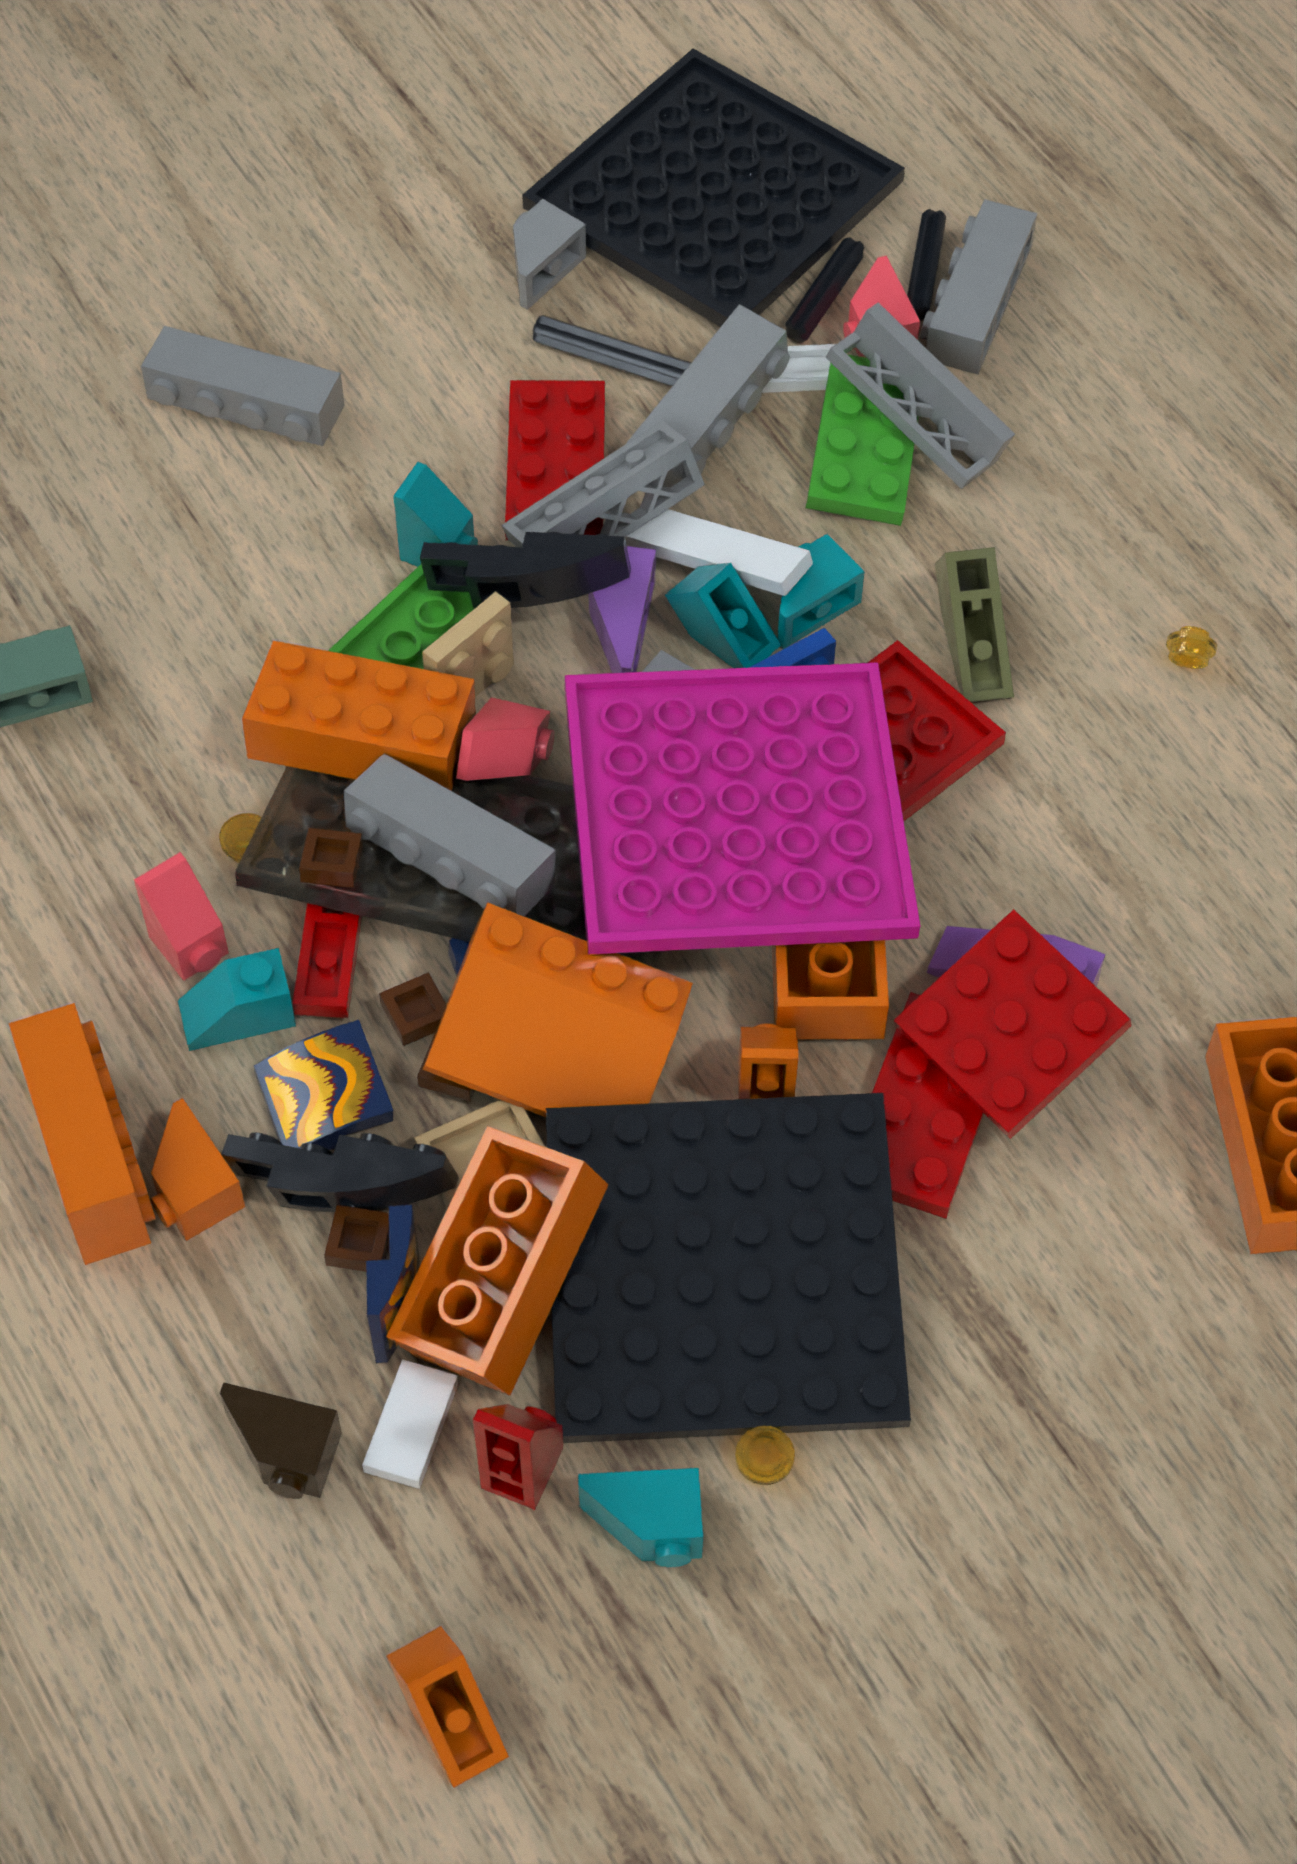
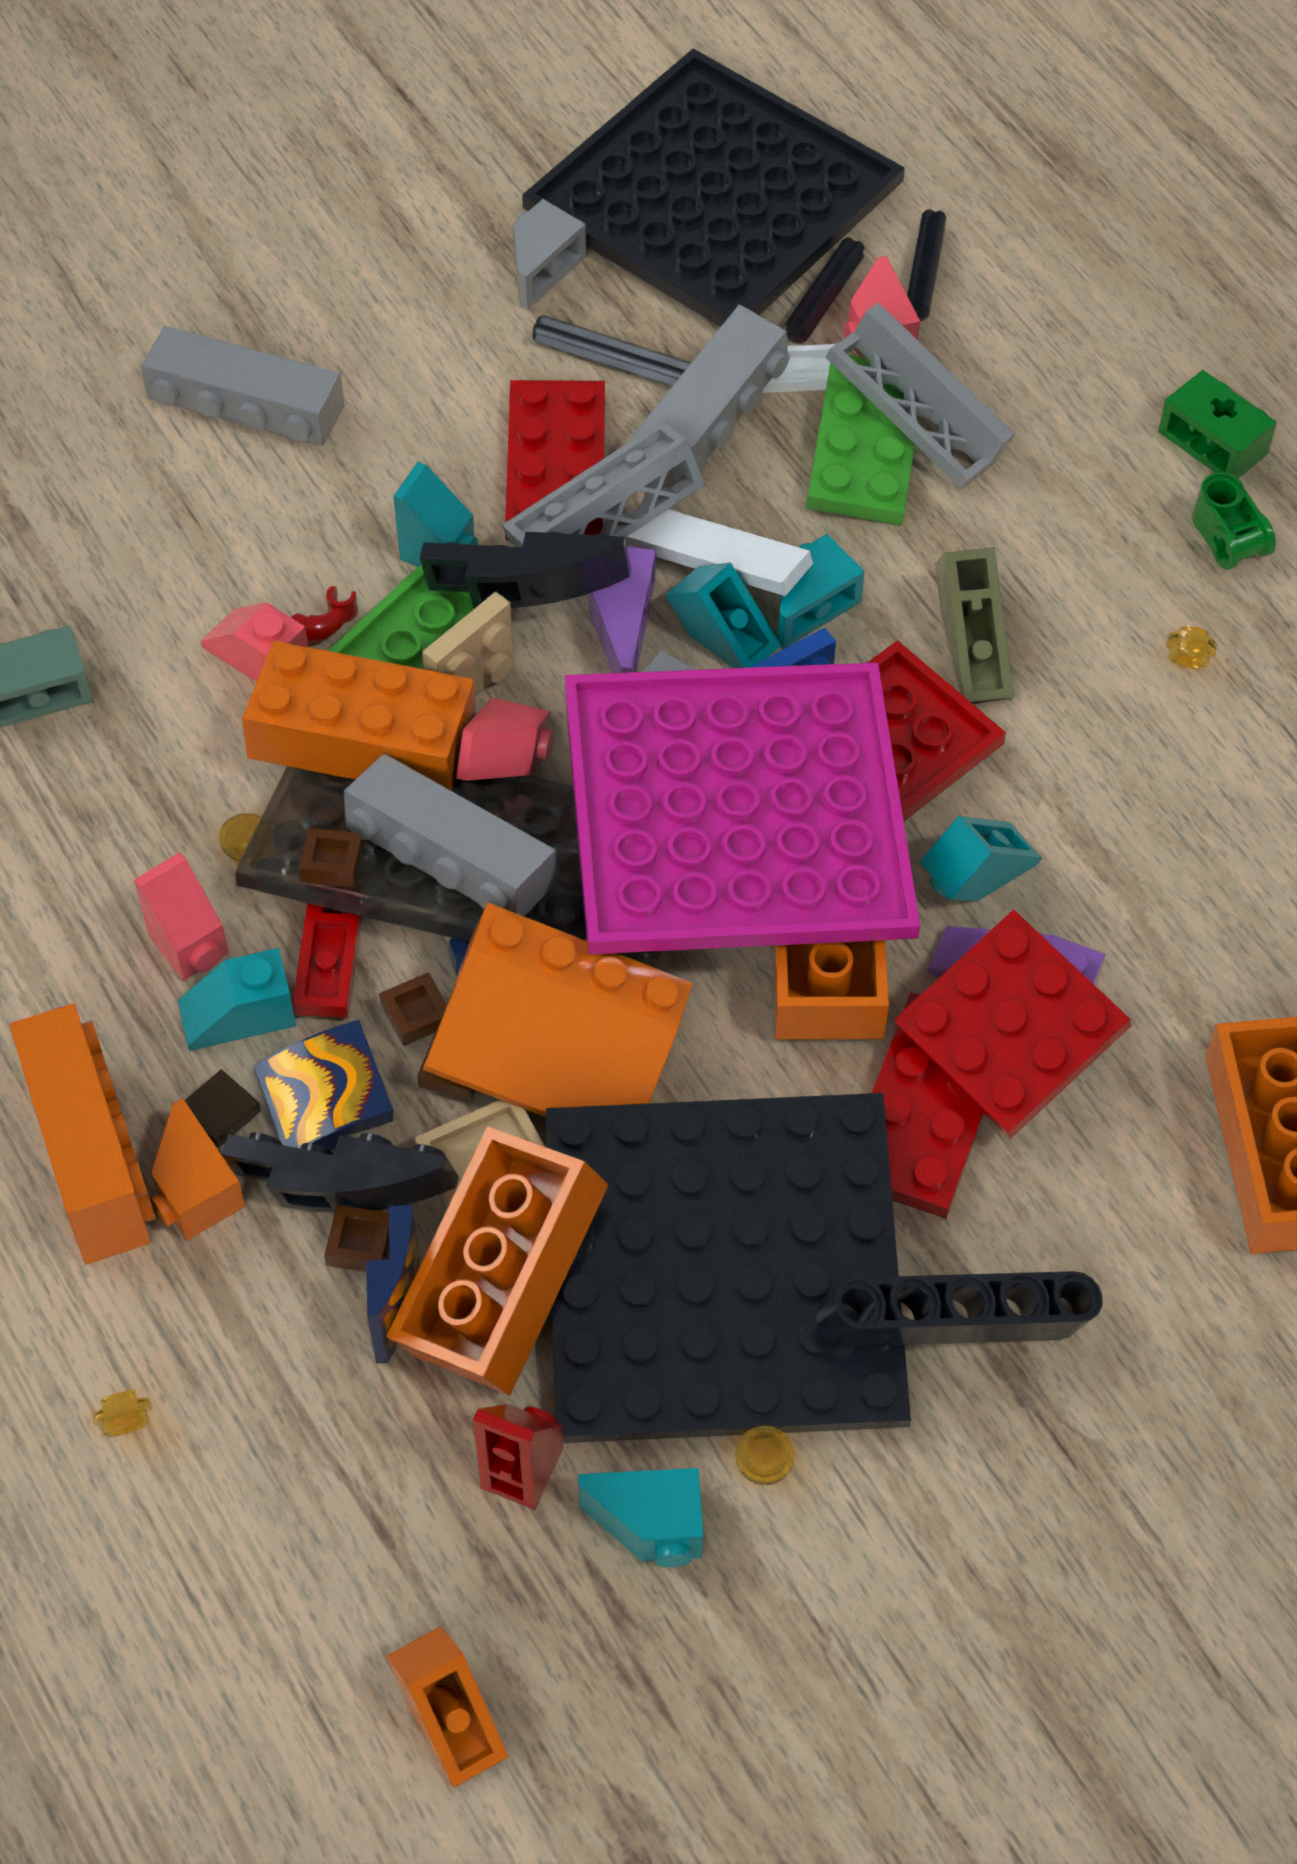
dark brown slope [220,1382,342,1499] -> none
white tile [362,1359,459,1489] -> none
orange slope [738,1023,798,1099] -> none
light grey brick [920,199,1037,375] -> none
none -> clear yellow plate [92,1390,152,1438]
none -> dark brown tile [185,1069,261,1147]
none -> coral slope [201,602,308,682]
none -> red arm [291,586,358,644]
none -> black beam [816,1271,1103,1347]
none -> teal slope [919,816,1043,901]
none -> green brick [1158,370,1277,479]
none -> green piece [1192,472,1276,570]

